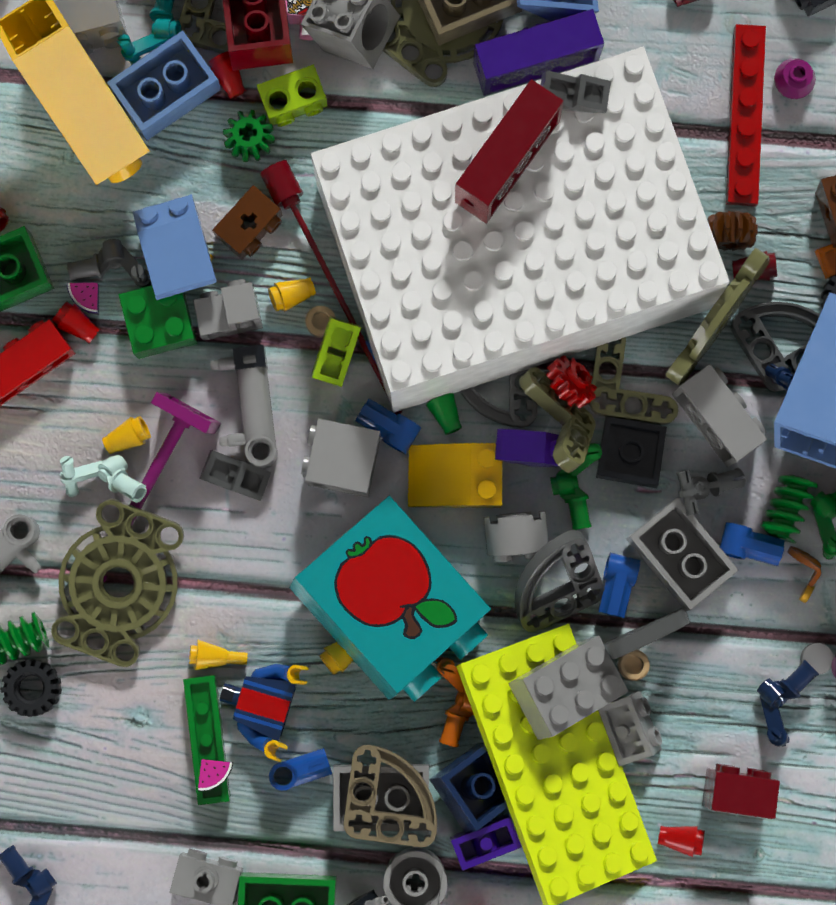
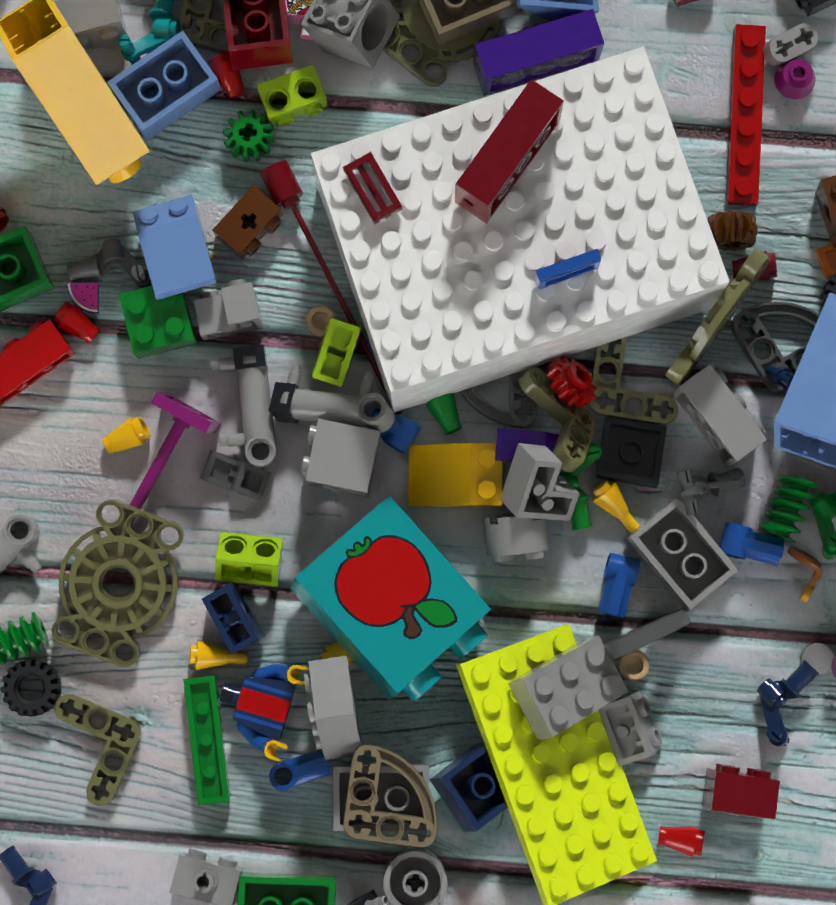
light aqua pin [60,454,147,503] -> none
dark pink tile [198,759,234,791] -> none
yellow cone [268,277,316,312] -> none
orange pin [435,657,474,747] -> none
dark purple brick [450,814,522,871] -> none
dark grey beam [514,530,605,632] -> none
dark grey slope [541,70,611,113] -> none
none -> olive beam [54,694,142,806]
none -> dark blue brick [202,582,265,655]
none -> lime brick [215,532,283,587]
none -> light grey piece [268,365,395,433]
none -> light grey brick [304,656,362,760]
none -> dark red tile [343,152,403,225]
none -> light grey brick [500,443,580,521]
none -> blue tile [534,249,601,290]
none -> yellow cone [591,480,640,533]
none -> light grey beam [763,23,818,66]

